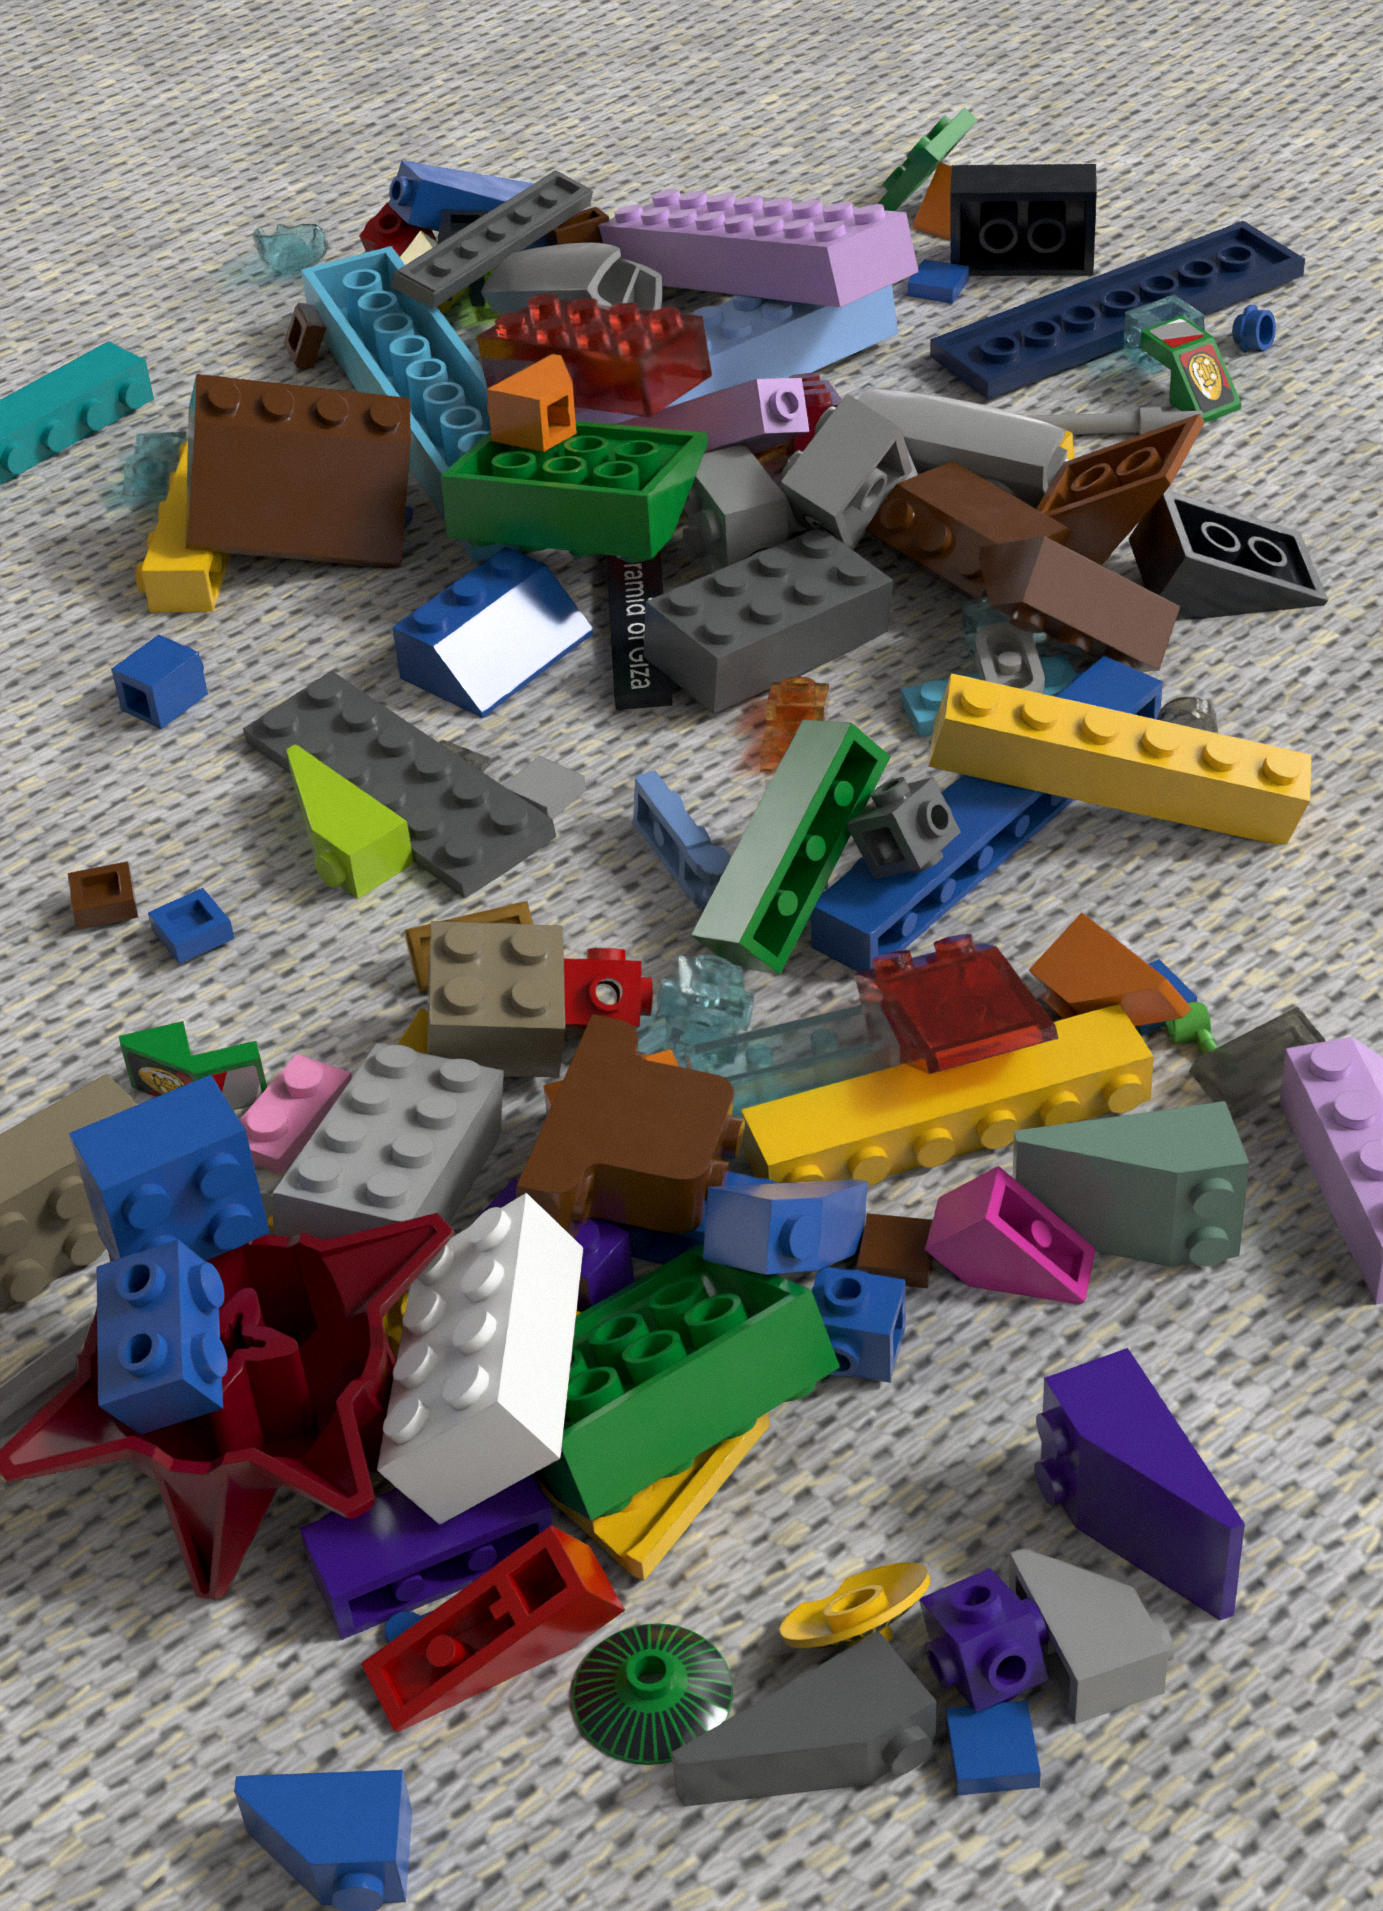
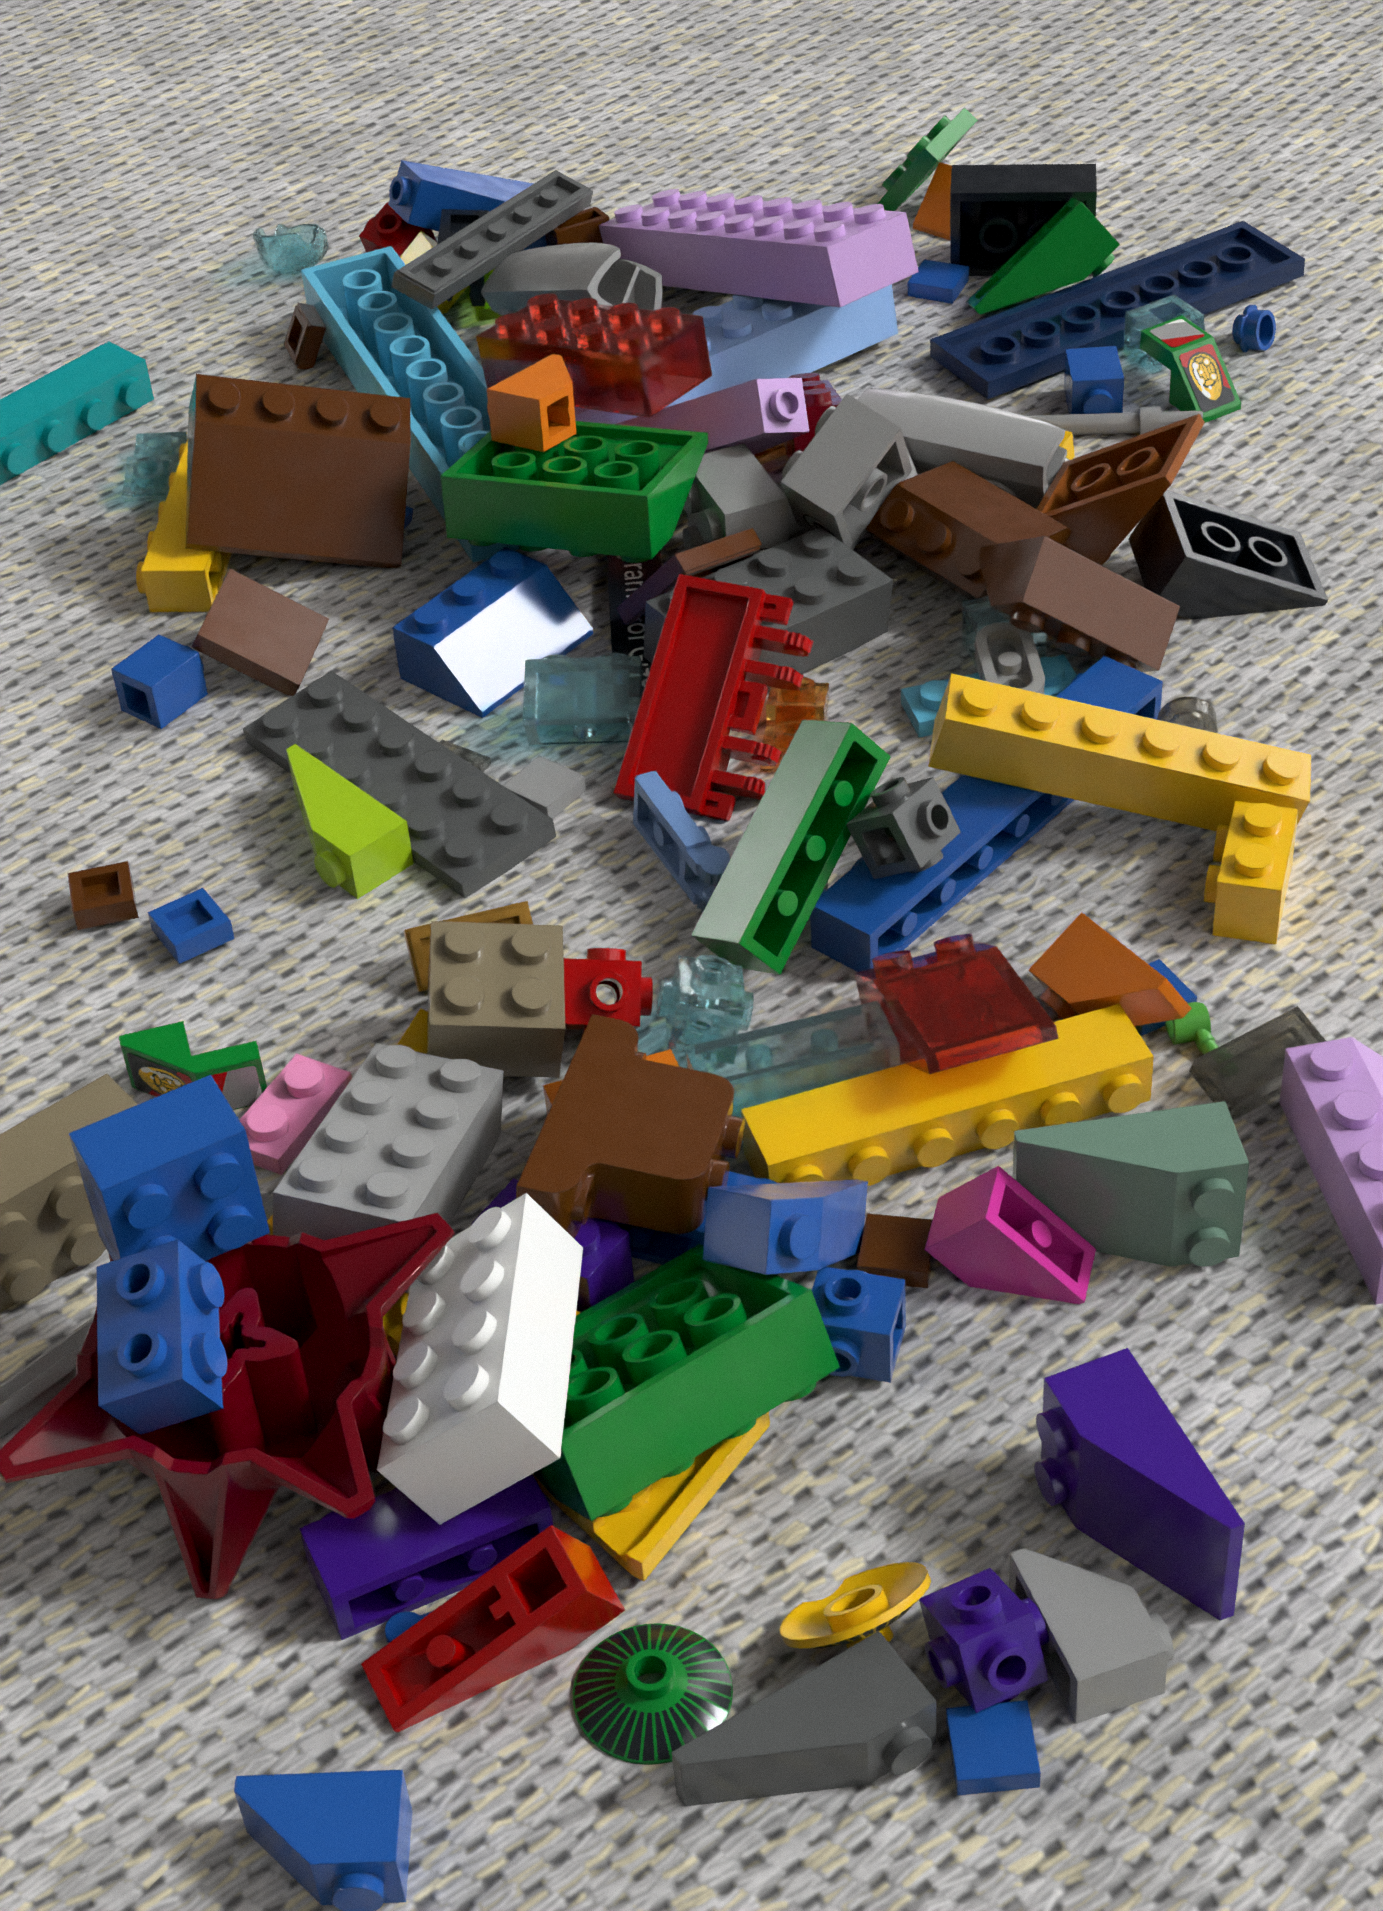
none -> reddish brown tile [191,569,329,696]
none -> clear light blue brick [523,653,645,747]
none -> red hinge [613,574,813,822]
none -> reddish brown tile [616,528,762,625]
none -> green slope [966,198,1120,315]
none -> blue brick [1064,346,1124,414]
none -> yellow brick [1204,801,1298,944]

